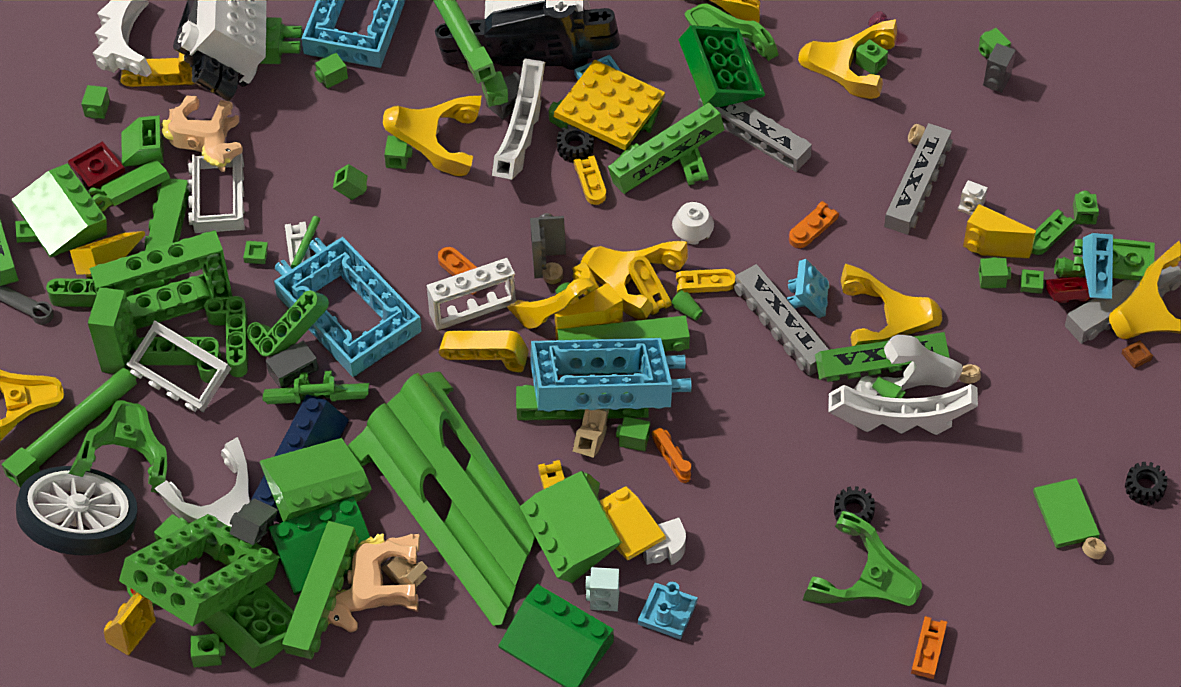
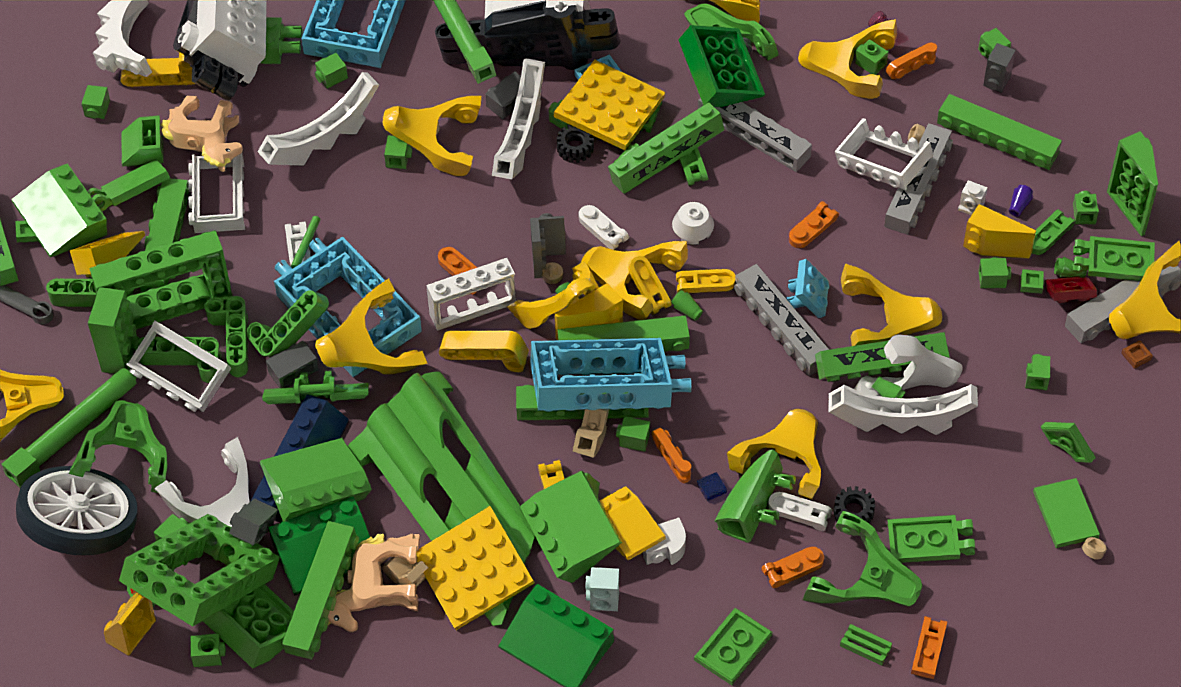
dark red plate [68,141,125,190] -> none
bright green plate [243,241,268,264] -> none
bright green brick [333,164,368,200] -> none
bright green brick [482,71,508,107] -> none
yellow plate [574,155,606,205] -> none
medium azure plate [638,582,698,640] -> none
tan tile [959,364,981,384] -> none
medium azure slope [1083,233,1113,299] -> none
black tyre [1125,462,1168,505] -> none
none -> white arch [258,72,379,165]
none -> yellow animal [315,278,428,374]
none -> yellow plate [417,506,535,630]
none -> white plate [579,205,629,250]
none -> bright green tile [694,608,773,685]
none -> clear blue tile [697,472,727,501]
none -> bright green piece [714,449,796,543]
none -> yellow animal [727,409,821,499]
none -> orange plate [761,547,824,588]
none -> white plate [768,492,832,531]
none -> white window [835,119,934,190]
none -> bright green tile [840,624,892,666]
none -> orange plate [886,42,937,79]
none -> bright green tile [888,515,975,563]
none -> bright green brick [937,94,1062,170]
none -> dark purple cone [1008,185,1033,217]
none -> bright green brick [1025,354,1050,390]
none -> bright green tile [1041,422,1096,463]
none -> bright green slope [1107,131,1158,237]

